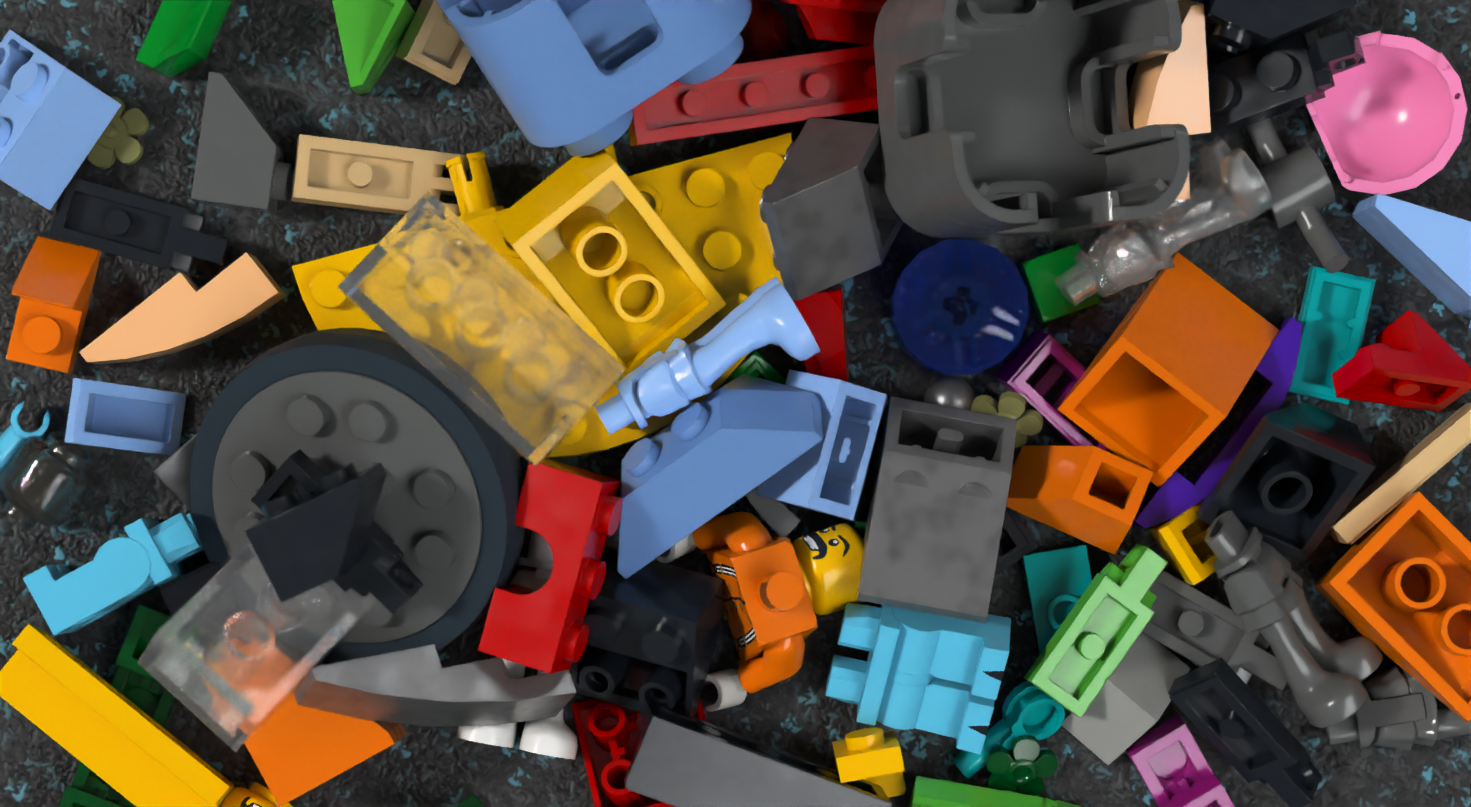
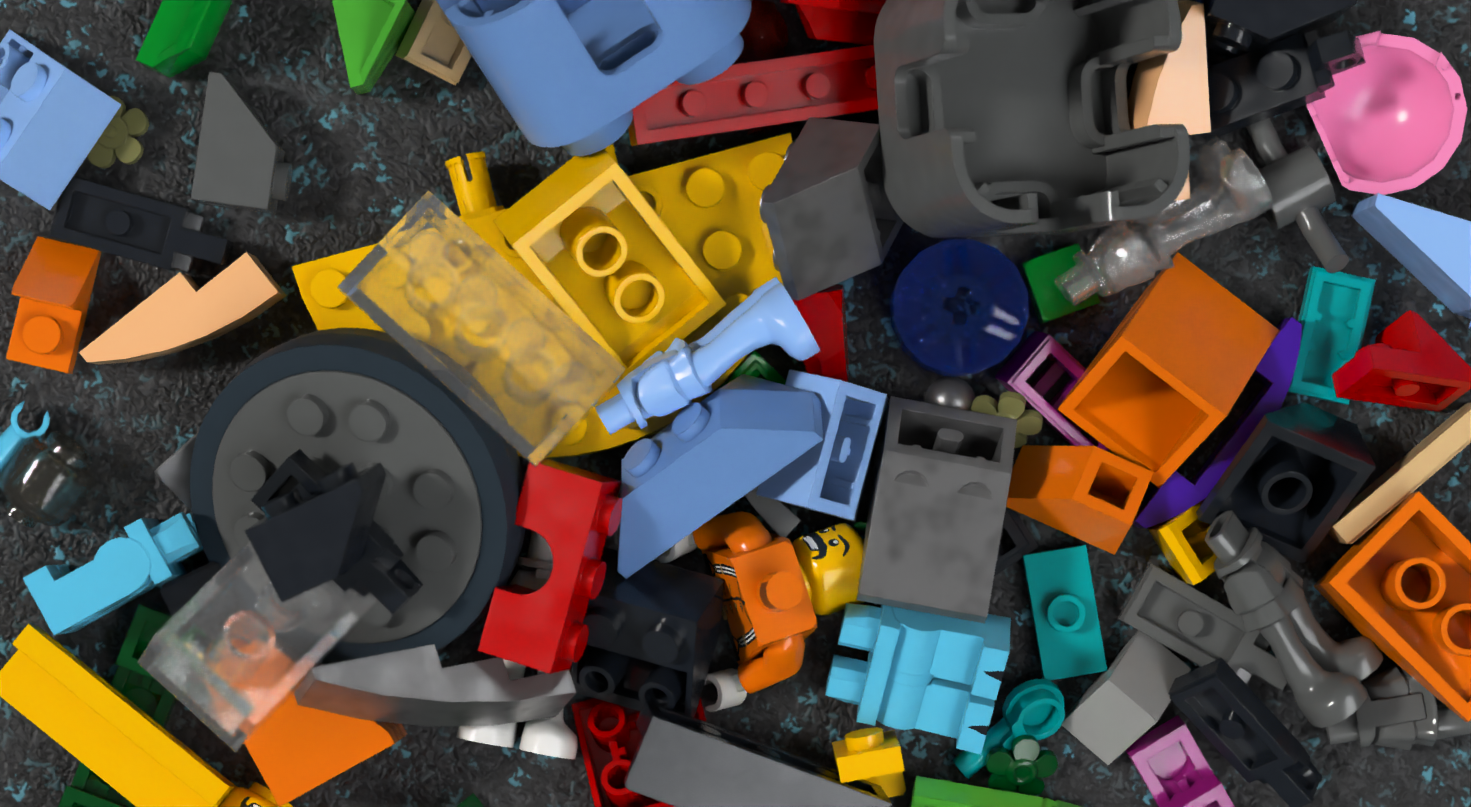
light blue slope [64,378,187,456] -> none
tan hinge [291,134,469,221] -> none
hinge [1024,544,1168,718] -> none

